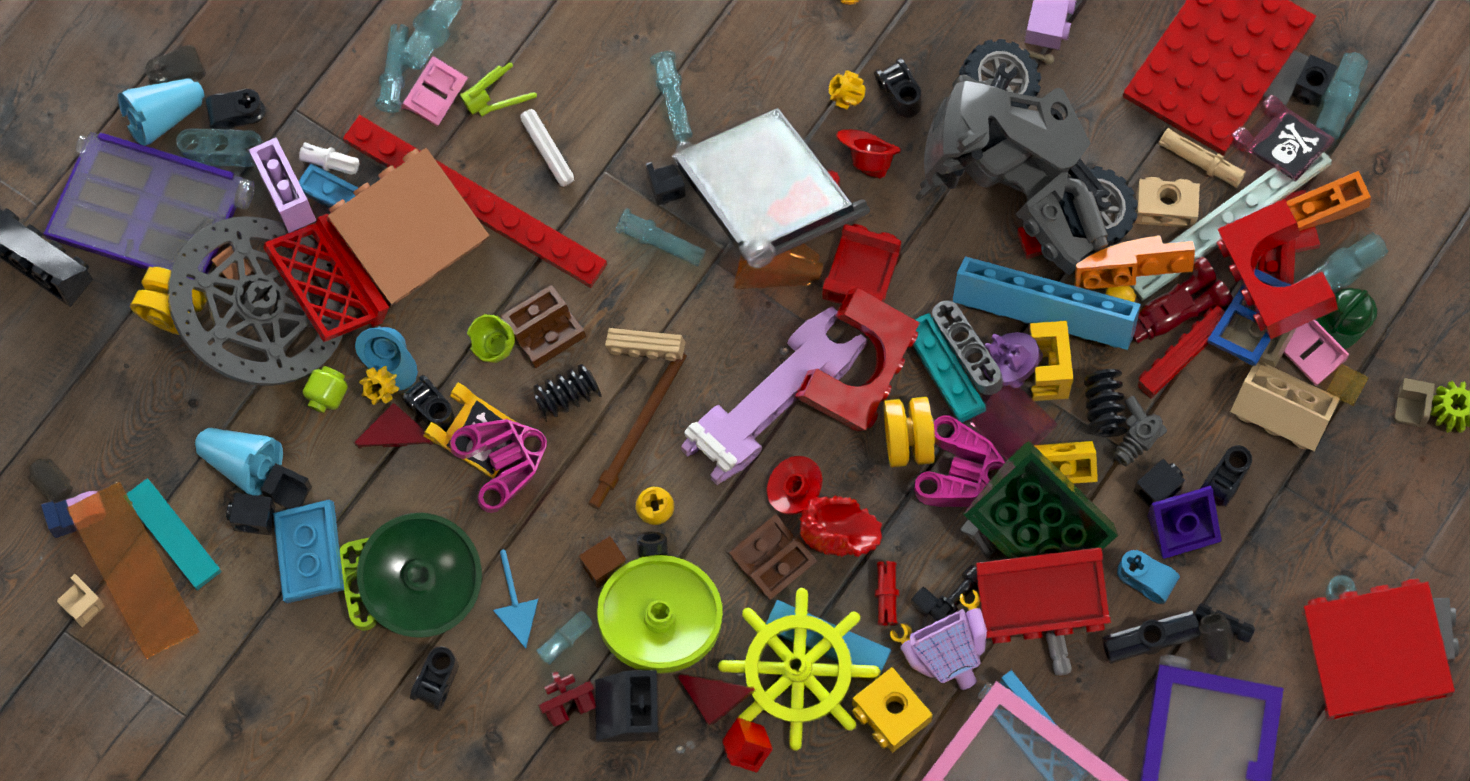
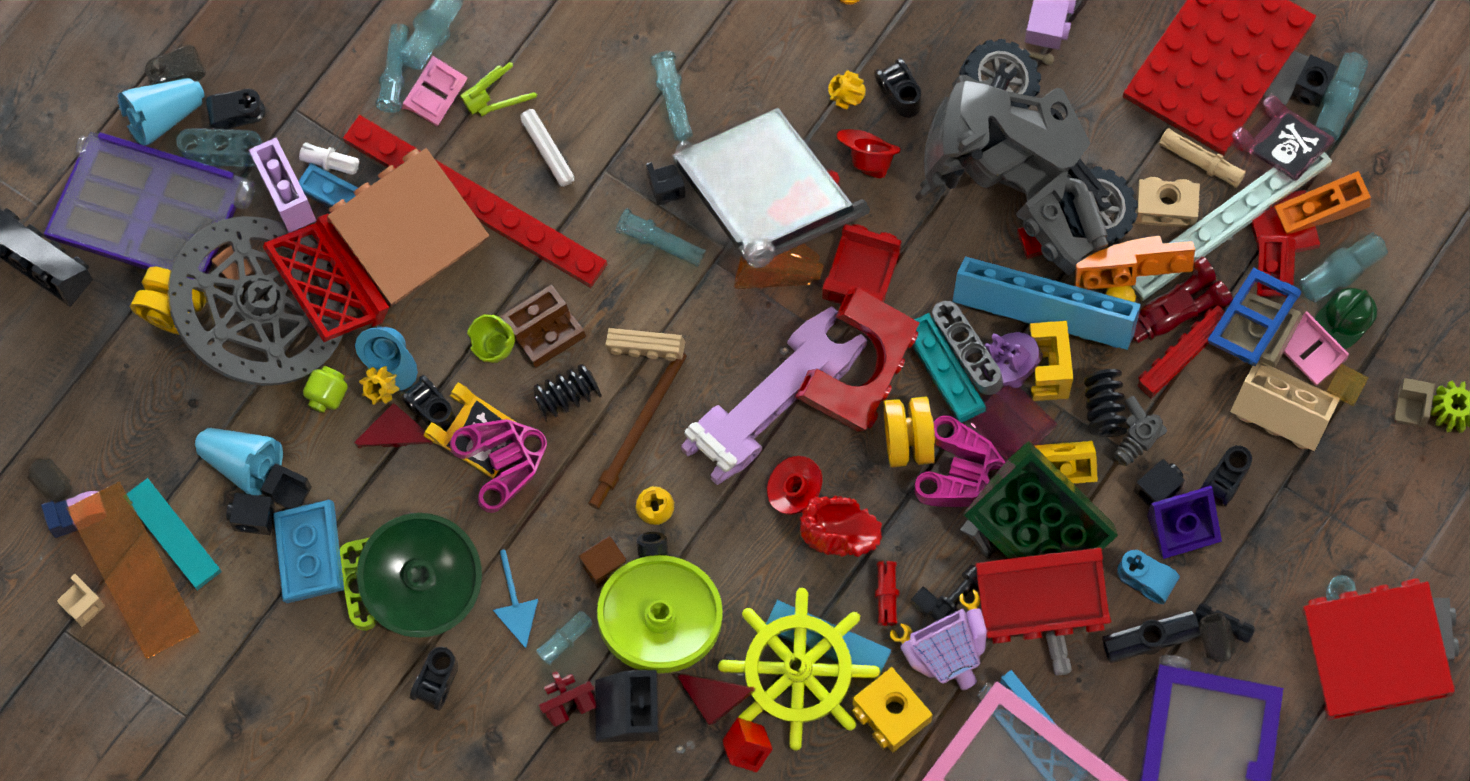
reddish brown slope [727,514,817,600] -> none
red arch [1216,198,1338,340] -> none

